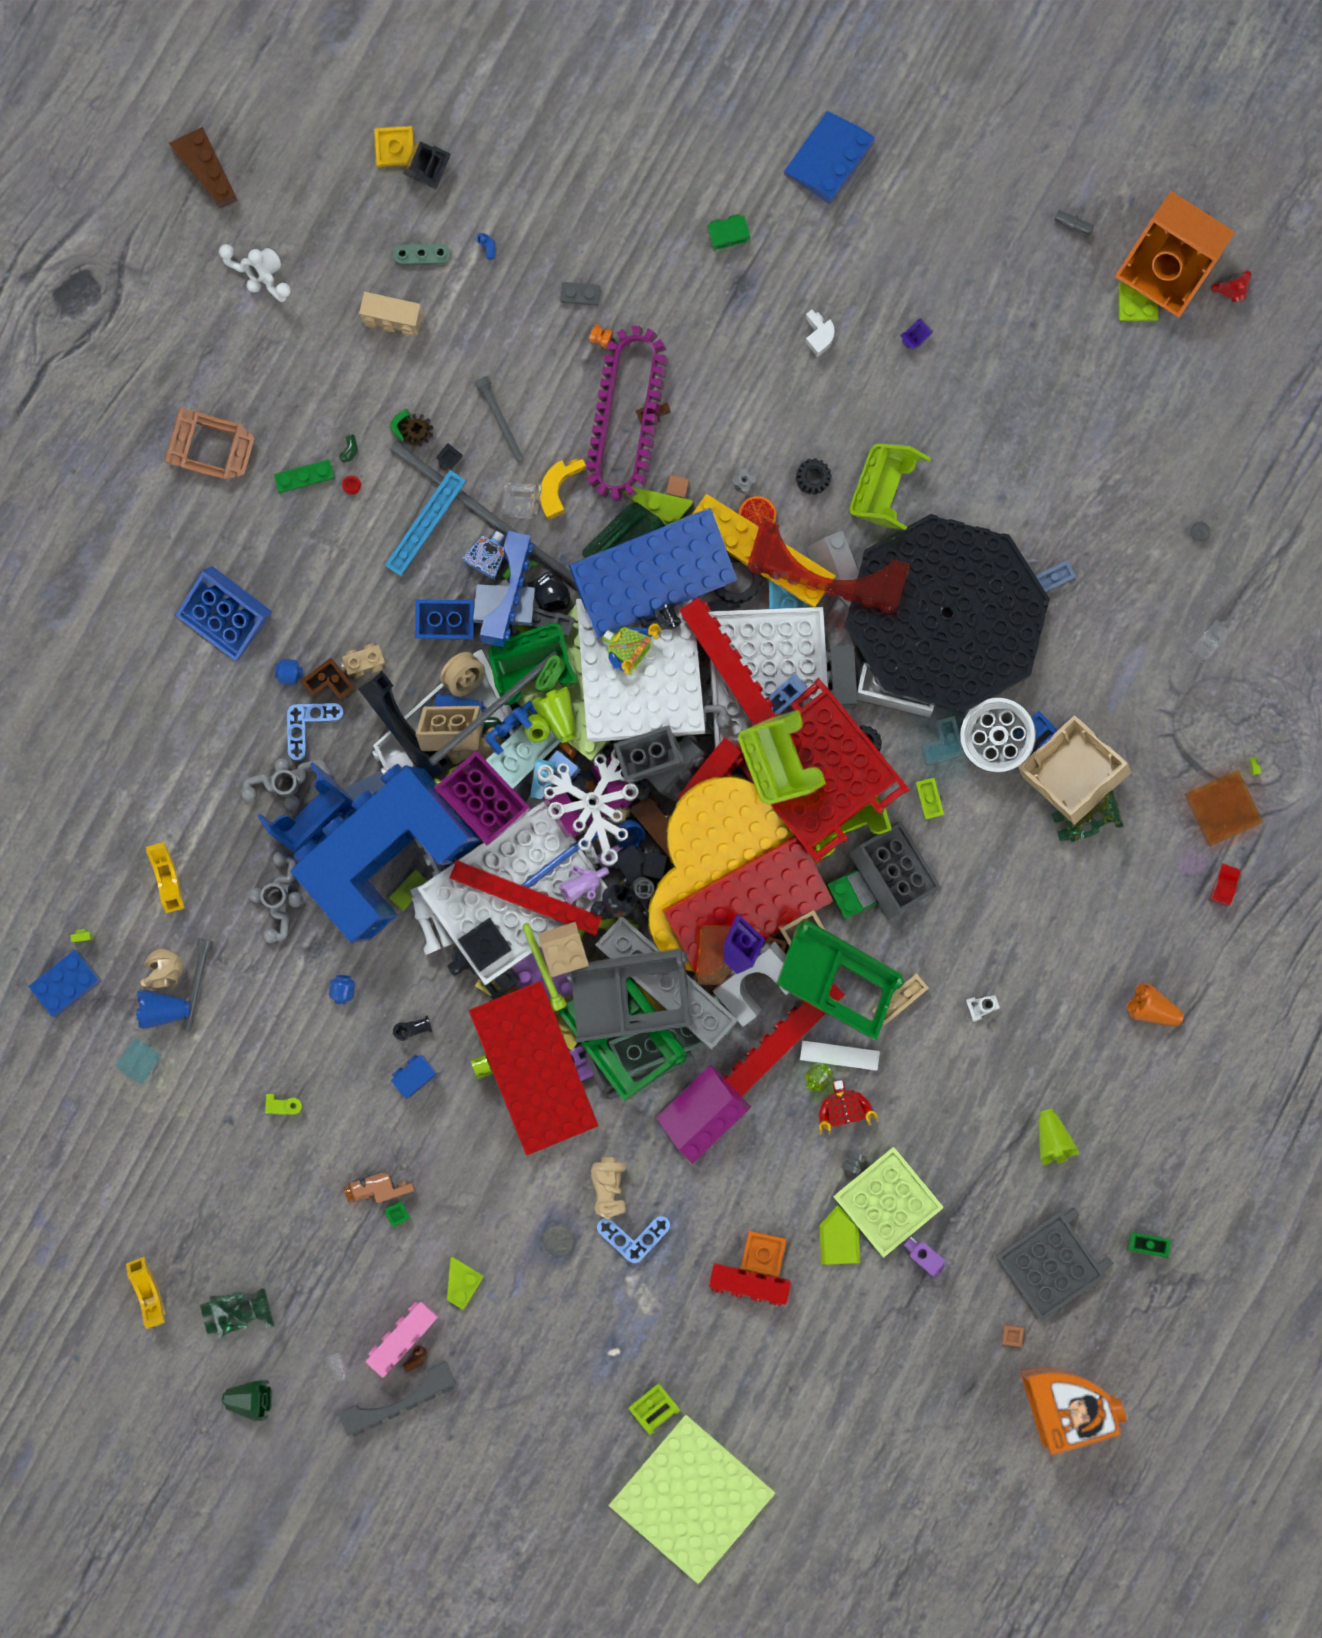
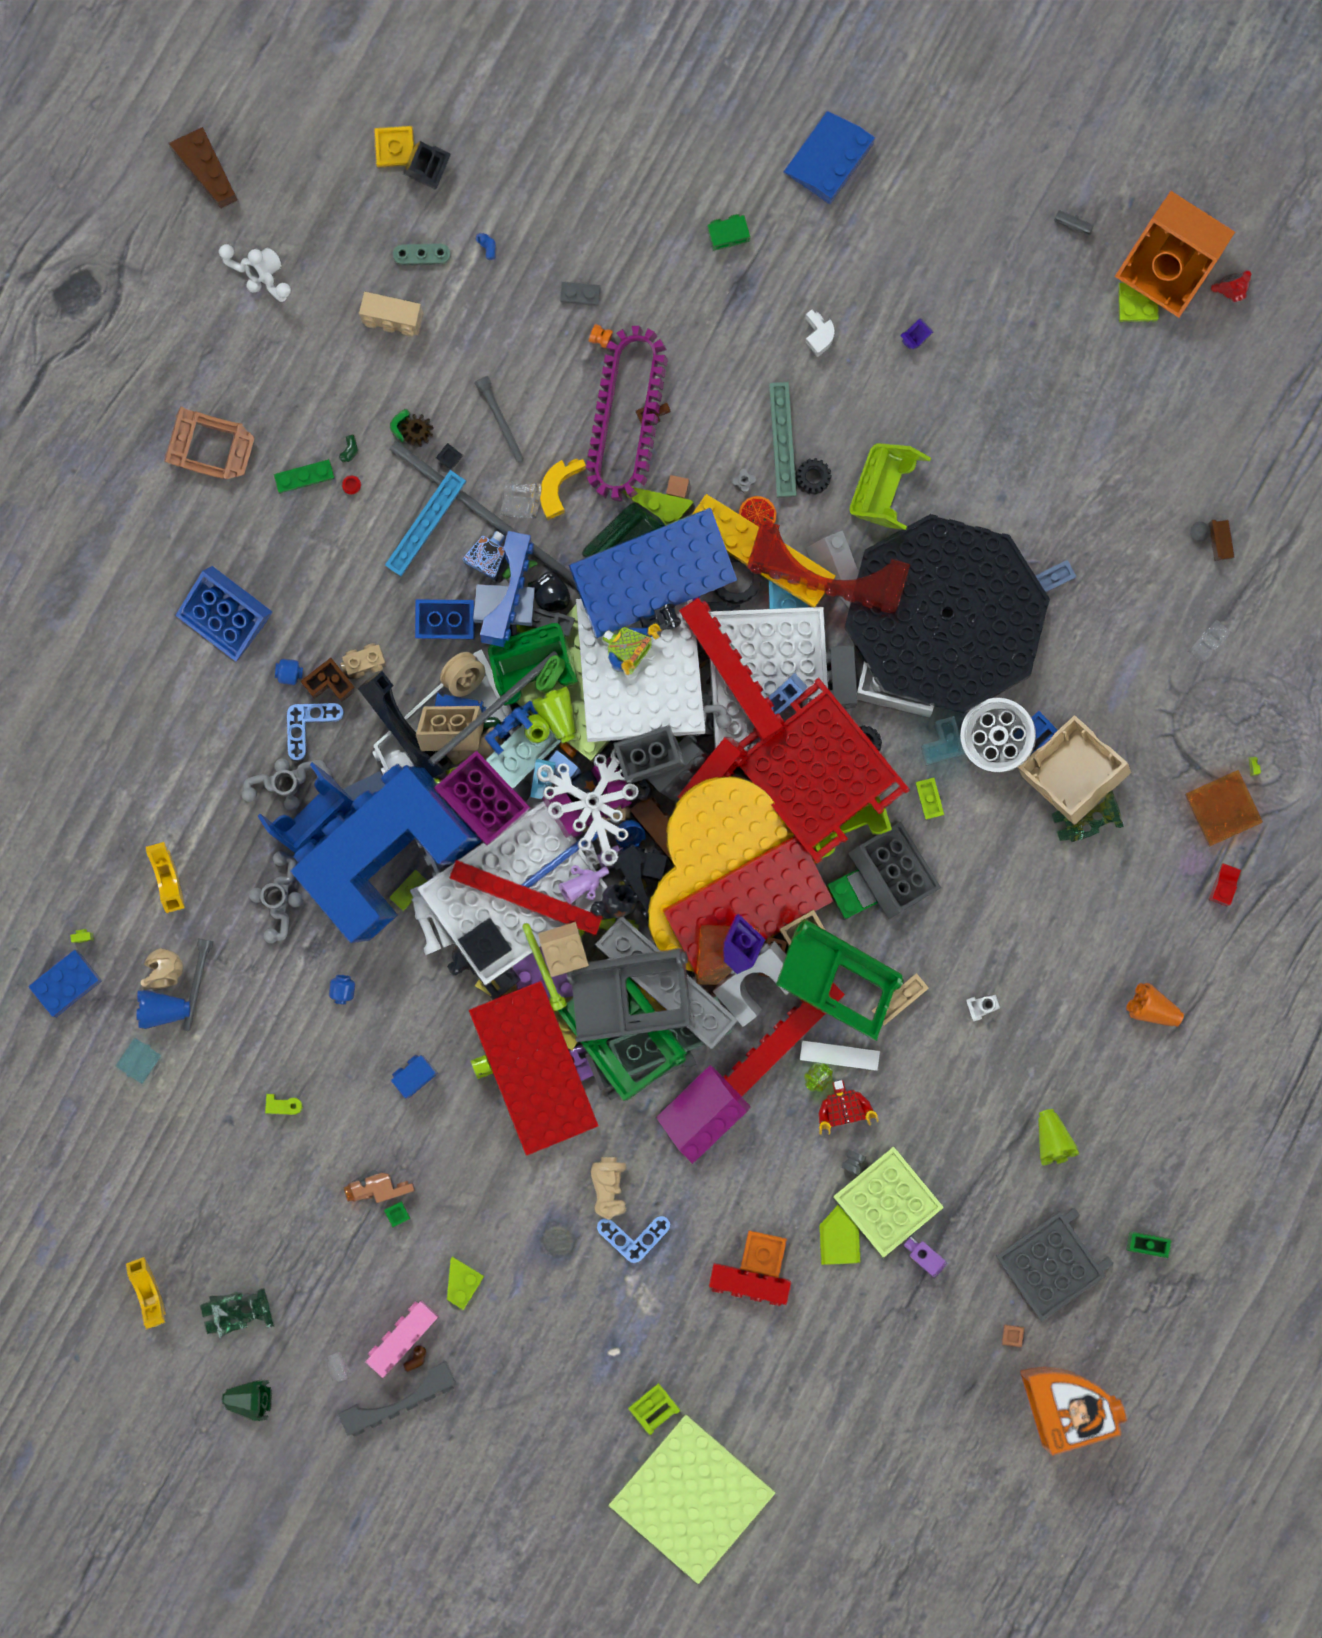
black connector [393,1015,432,1041] -> none
dark grey wheel [632,877,654,899] -> none
lime windscreen [738,710,826,804] -> none
none -> sand green plate [769,382,796,498]
none -> reddish brown panel [1208,519,1234,561]

